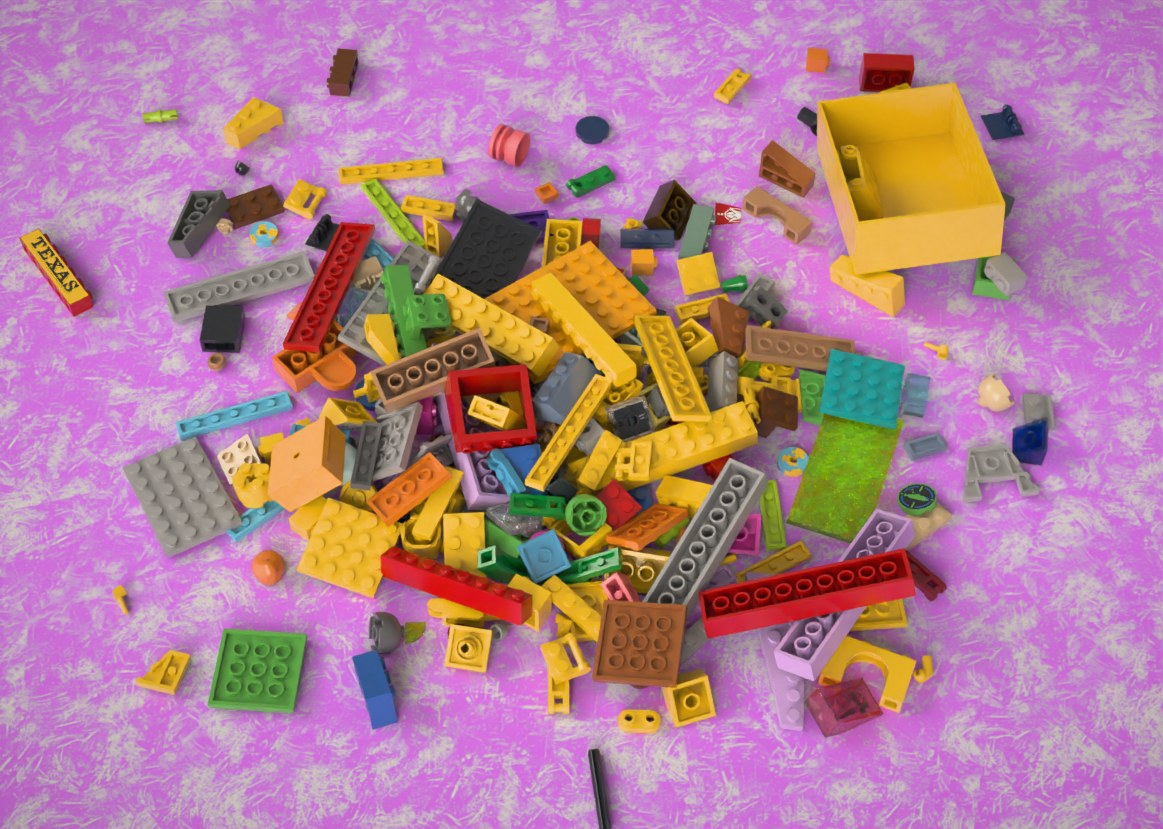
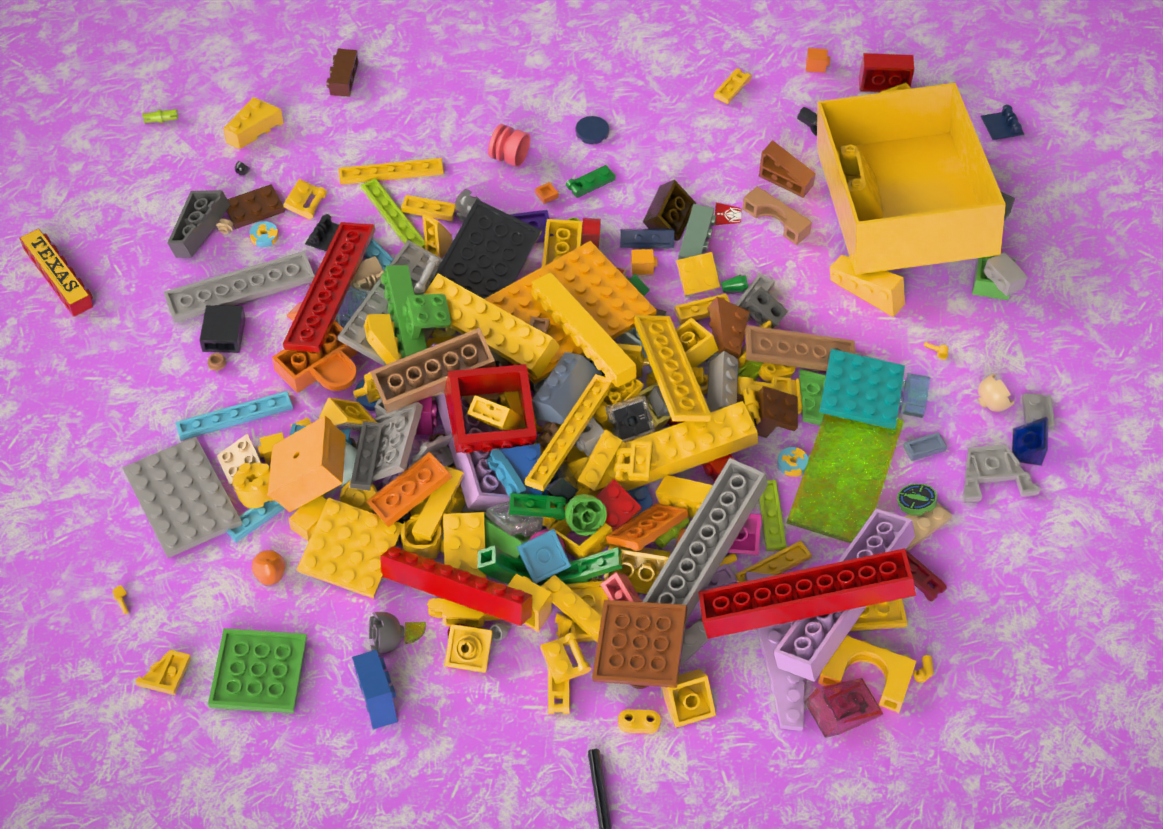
yellow plate [623,218,643,229] -> none

